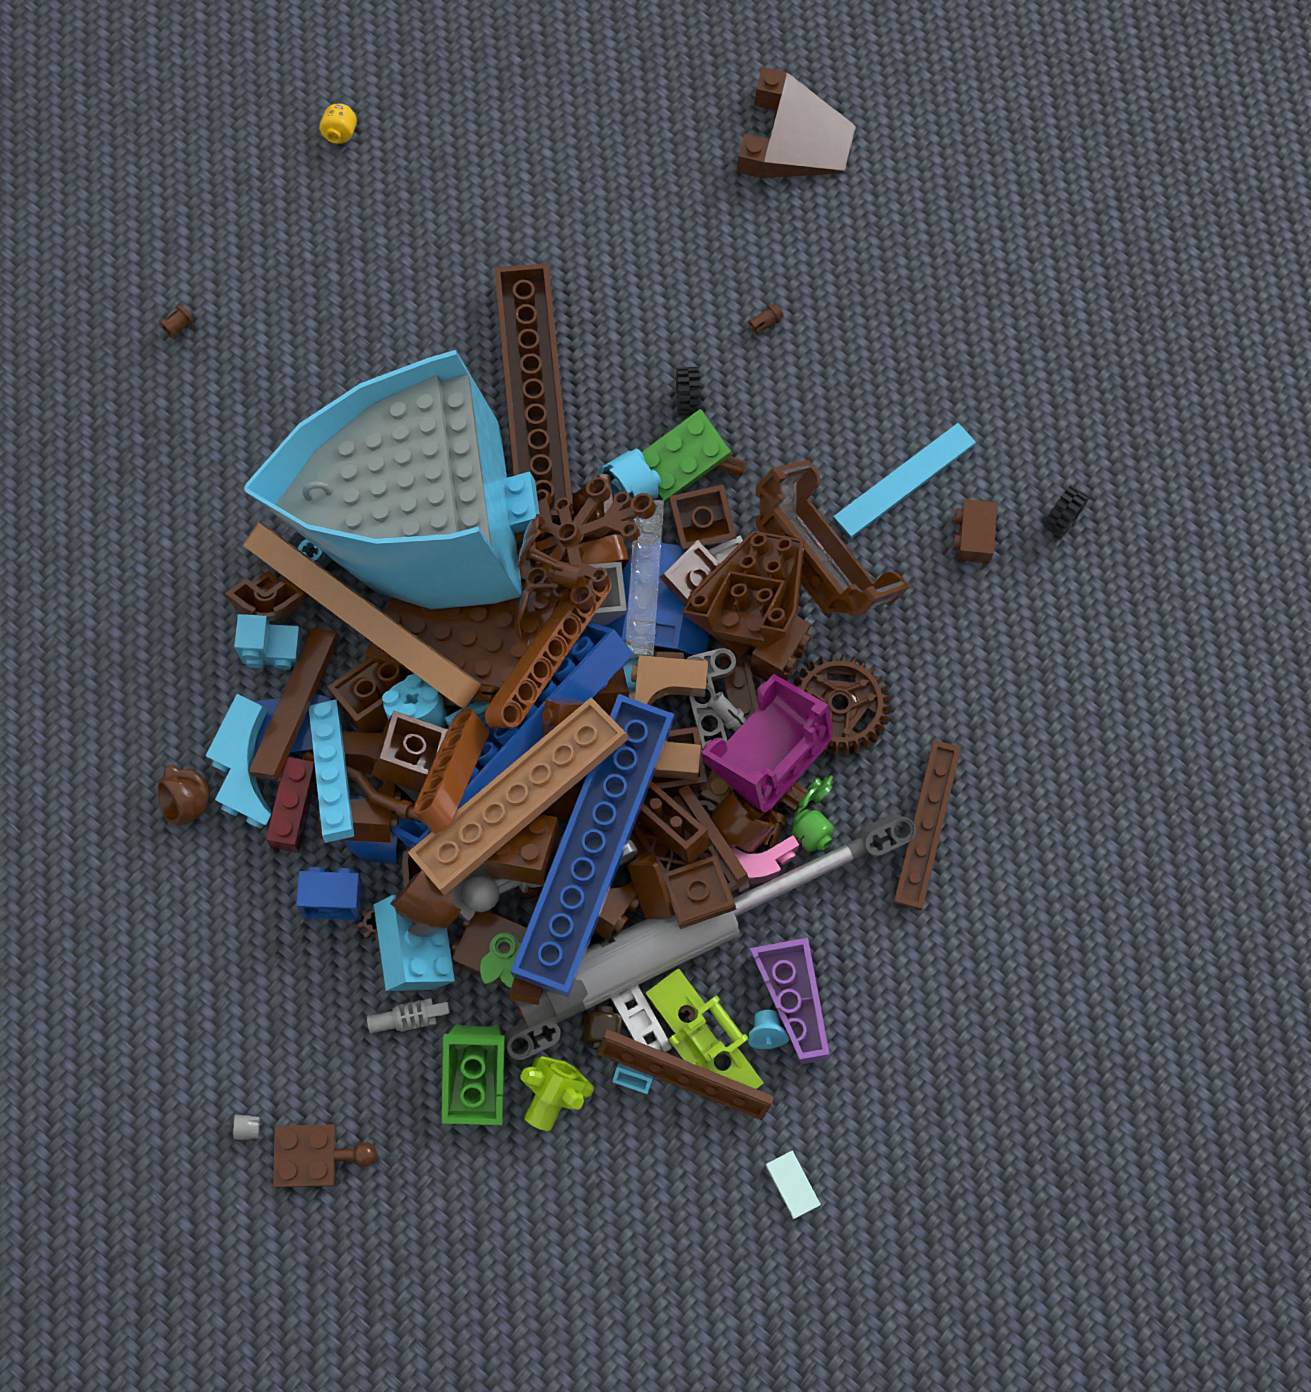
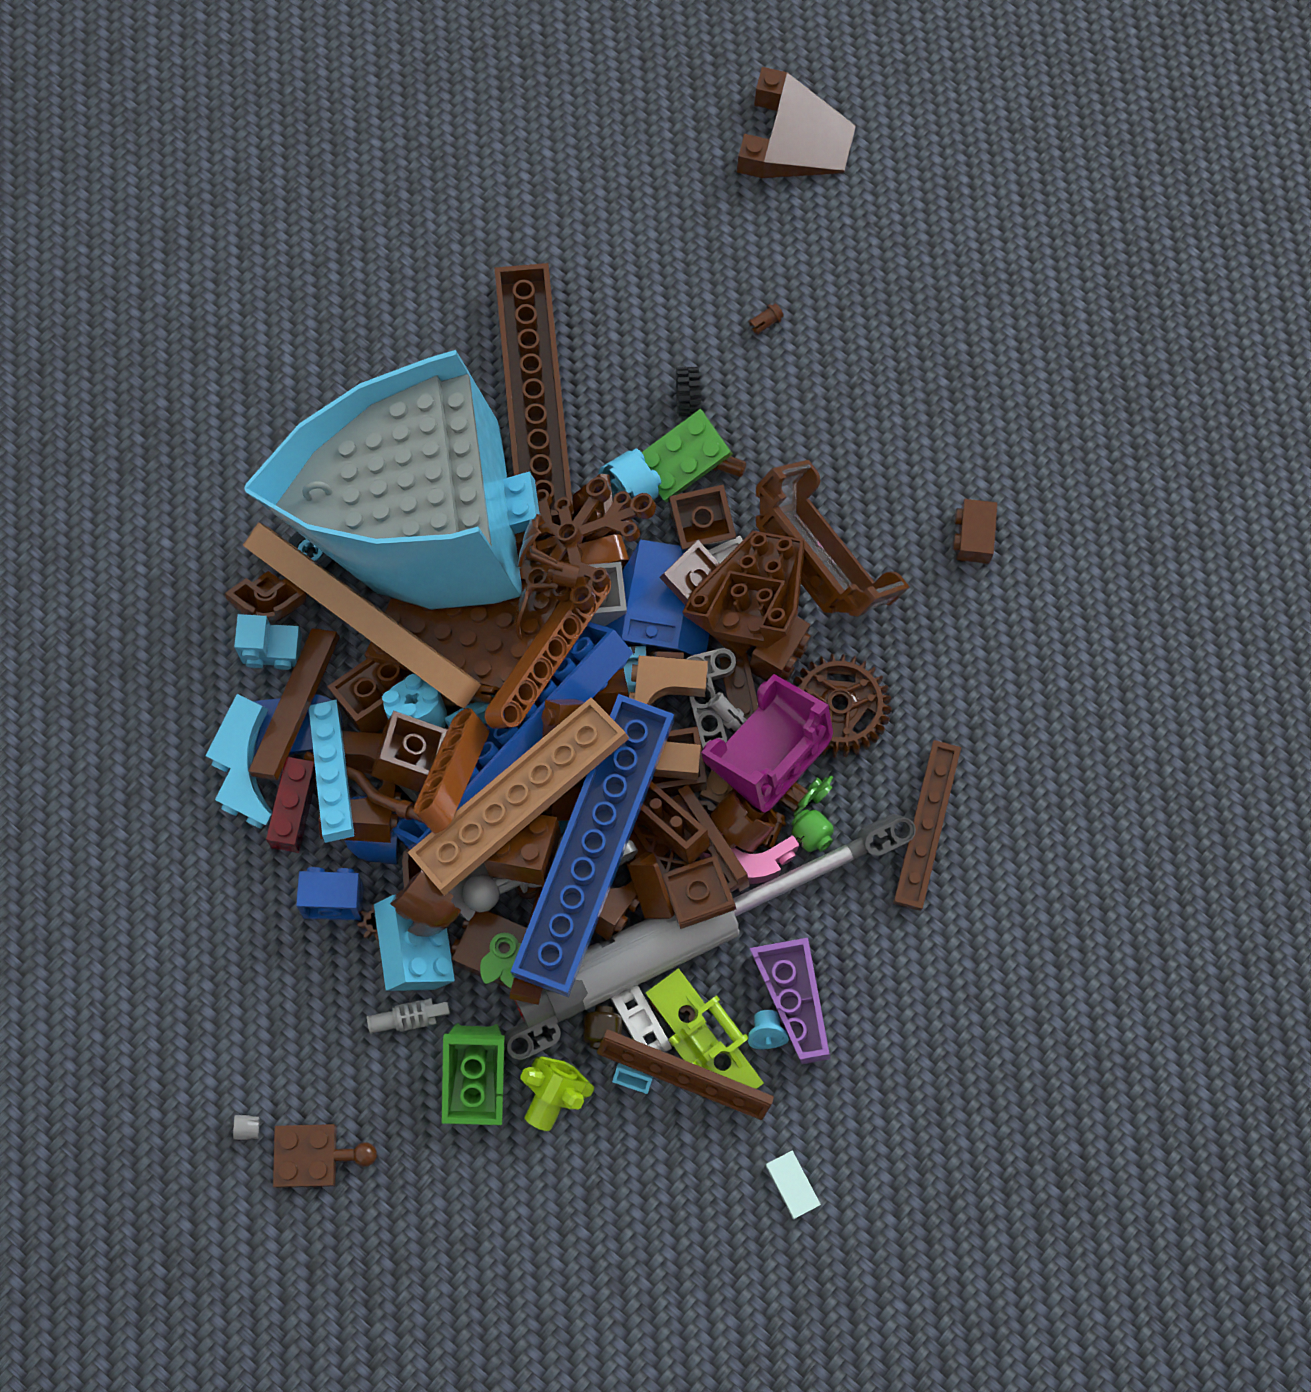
reddish brown piece [158,765,209,825] -> none
reddish brown bush [159,304,195,340] -> none
yellow head [319,104,357,144] -> none
clear plate [626,500,664,658] -> none
medium azure tile [833,423,976,540] -> none
black tyre [1043,485,1089,538] -> none

